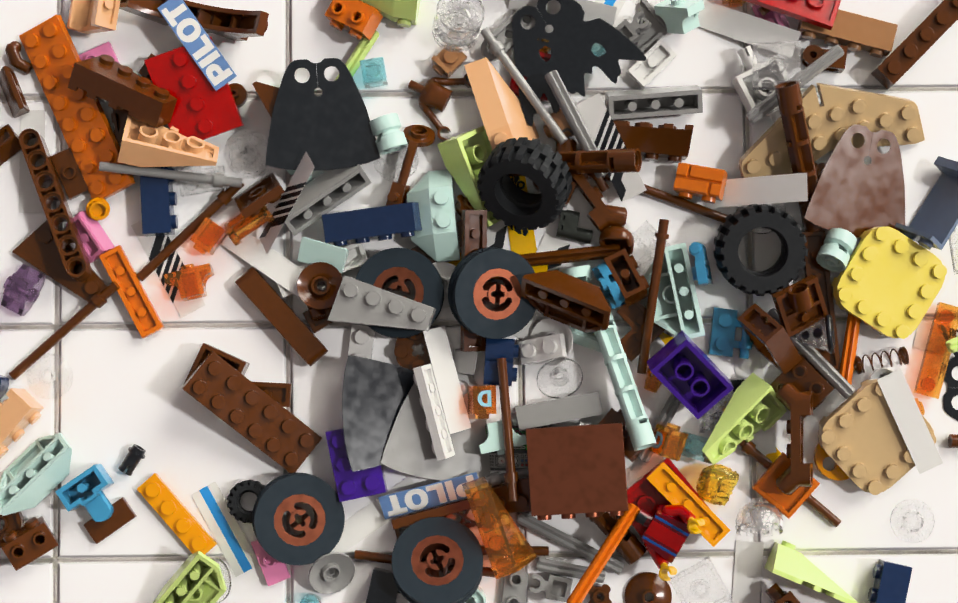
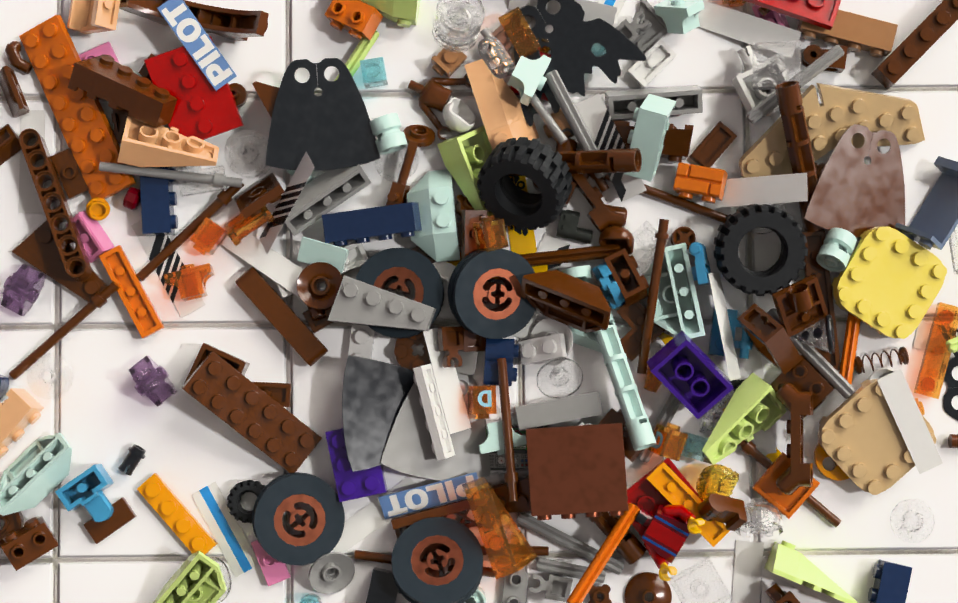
none -> dark red tile [123,187,141,211]
none -> clear purple hinge [129,355,178,407]
none -> reddish brown plate [437,326,464,368]
none -> white hair [443,97,477,133]
none -> clear orange brick [472,215,509,252]
none -> clear beam [478,36,515,79]
none -> clear orange plate [498,7,541,57]
none -> light aqua brick [508,55,551,106]
none -> light aqua wedge [624,94,676,182]
none -> reddish brown wheel [670,227,696,250]
none -> reddish brown tile [689,121,737,167]
none -> reddish brown leg [698,493,747,531]
none -> white sticker [708,272,741,381]

